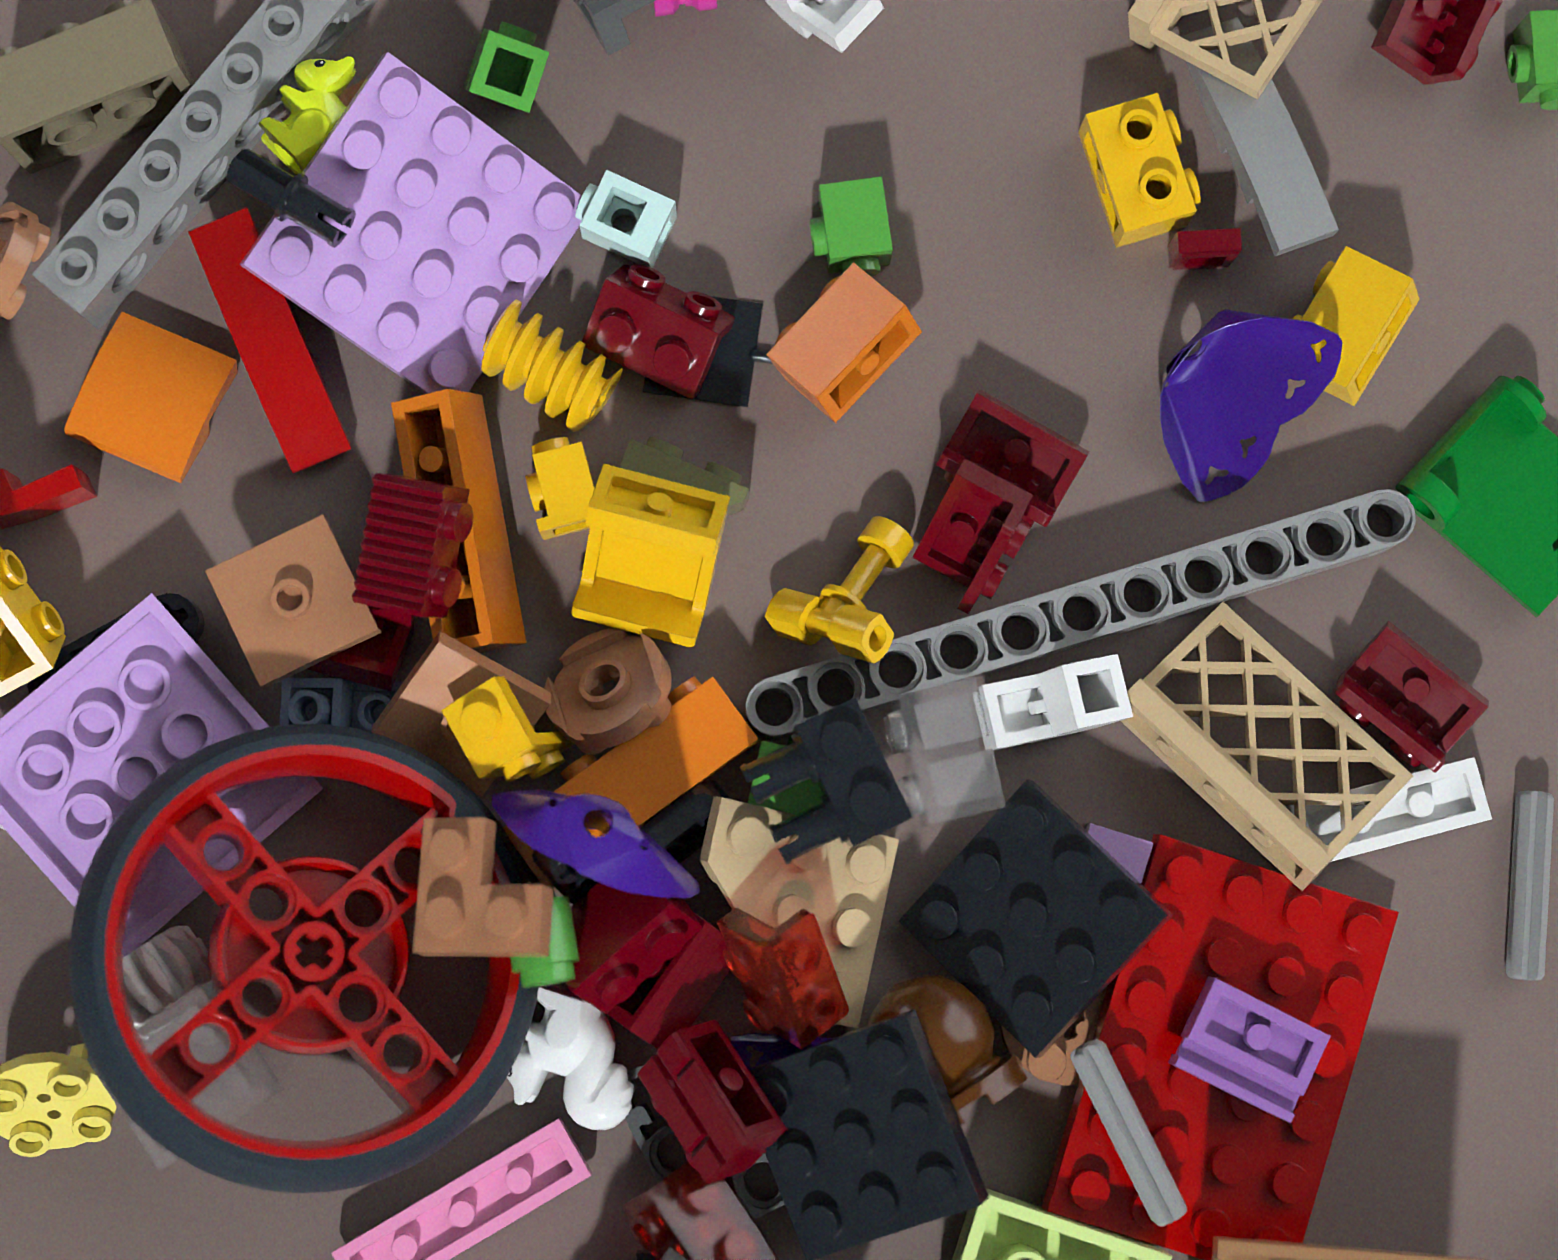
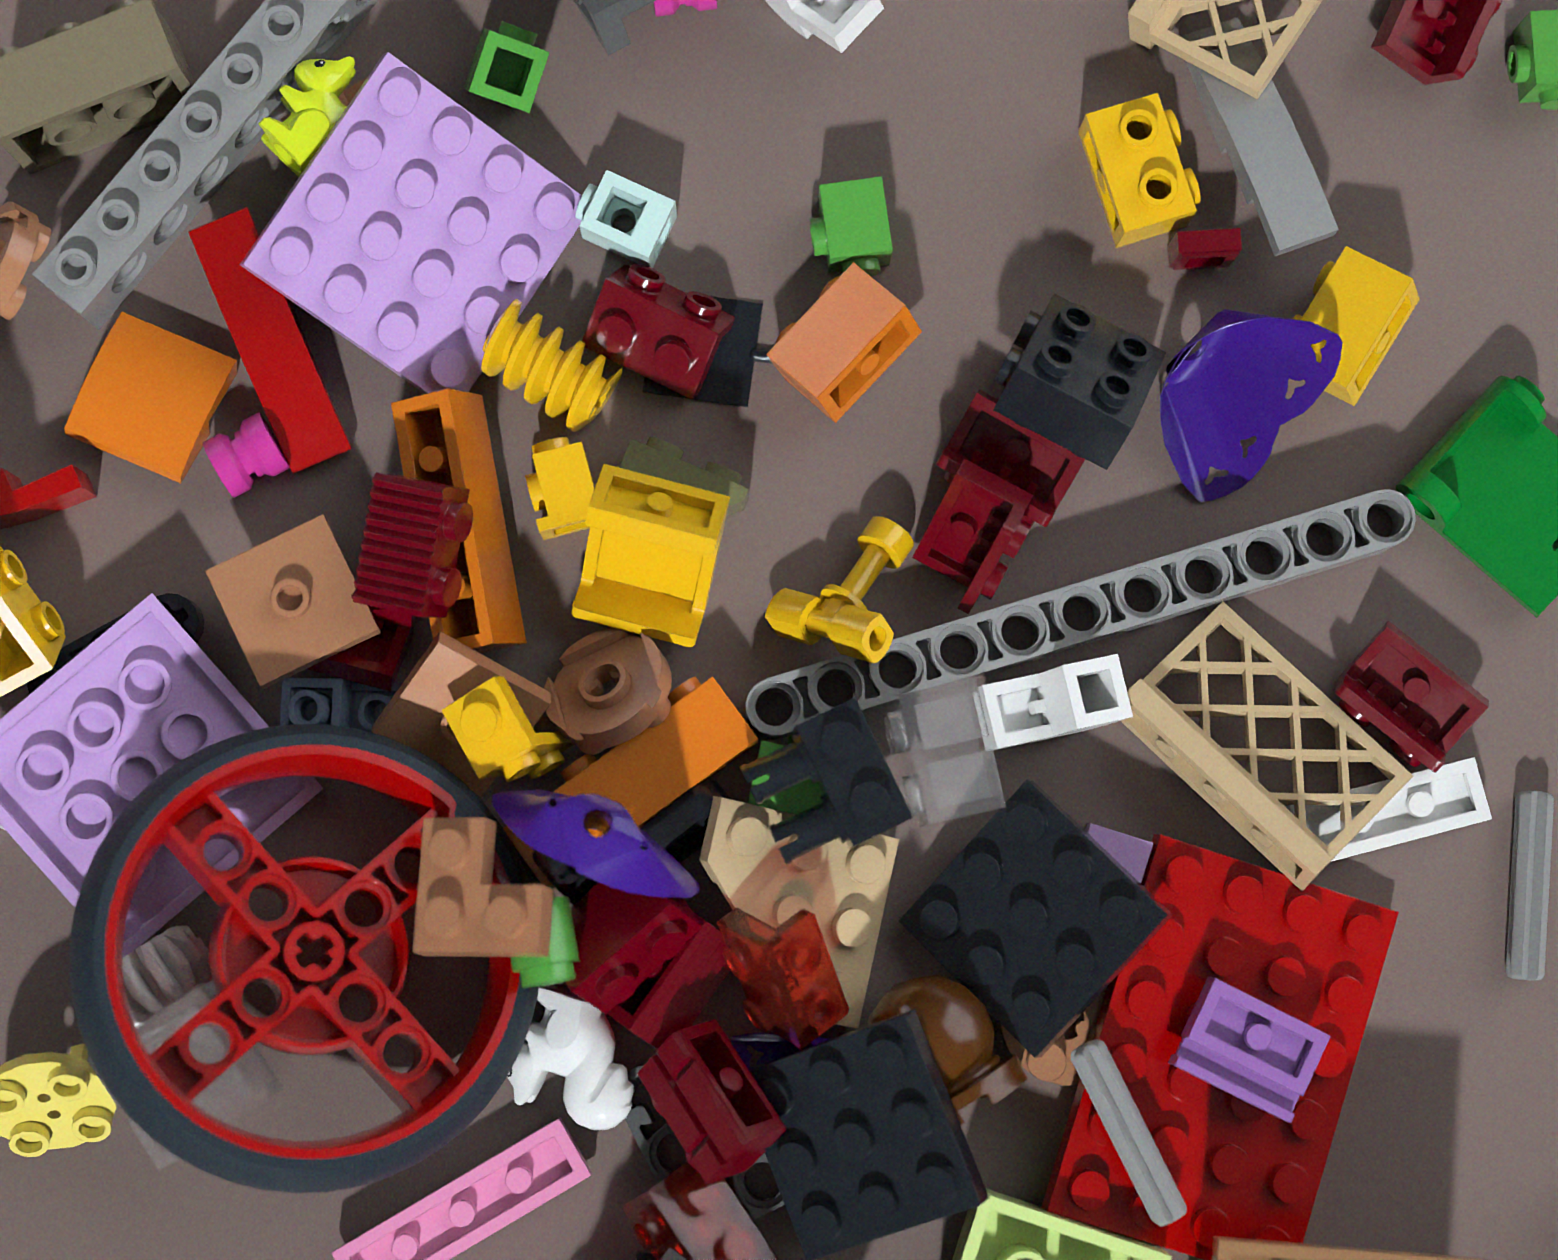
black axle [226,148,356,248] -> none
none -> dark pink wheel [203,412,290,498]
none -> black brick [993,293,1166,470]

